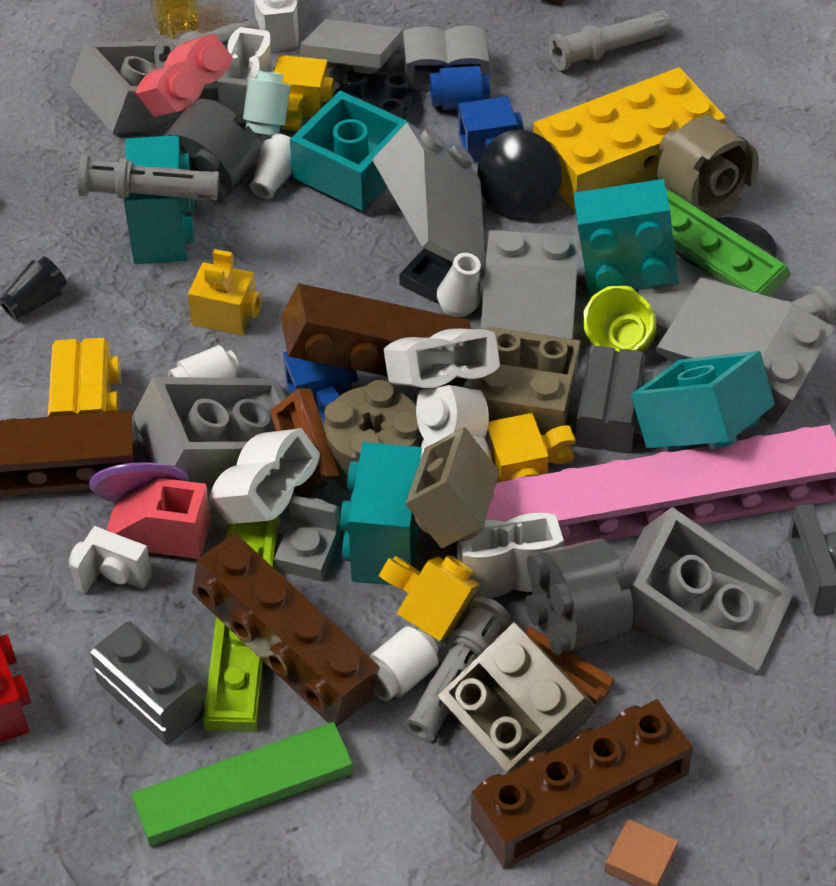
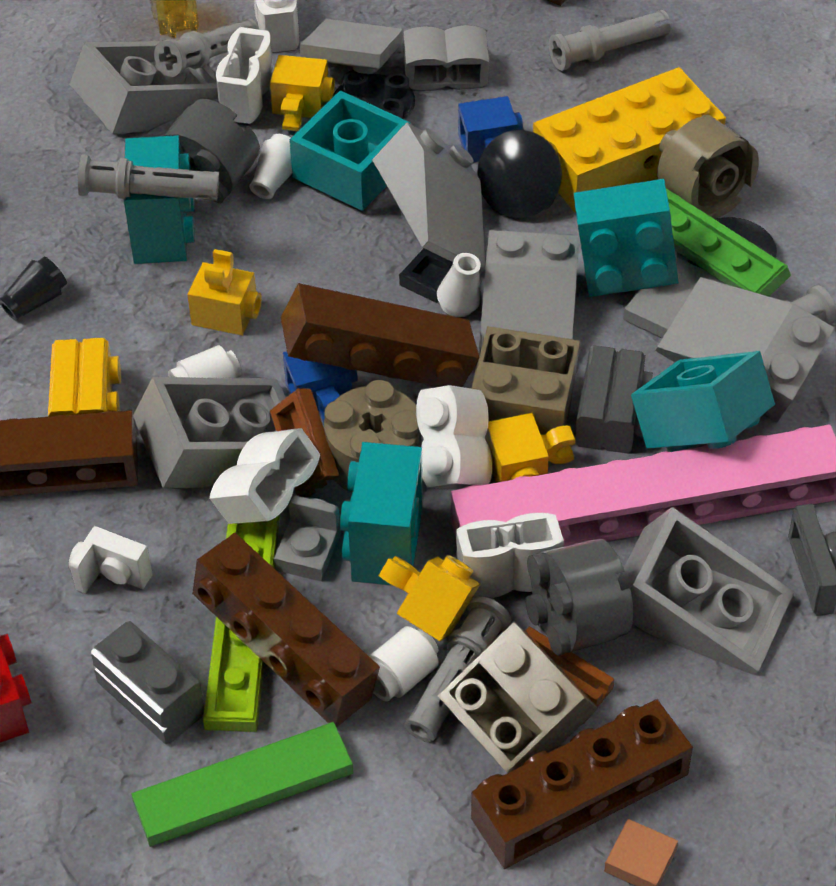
medium lavender piece [89,462,189,502] -> none
coral slope [106,478,211,559] -> none
coral brick [136,34,233,117] -> none
light aqua brick [243,70,291,135] -> none
white brick [384,328,500,388] -> none
dark tan brick [405,427,500,548] -> none
blue brick [429,66,490,110] -> none
neon yellow hair [584,286,657,352] -> none

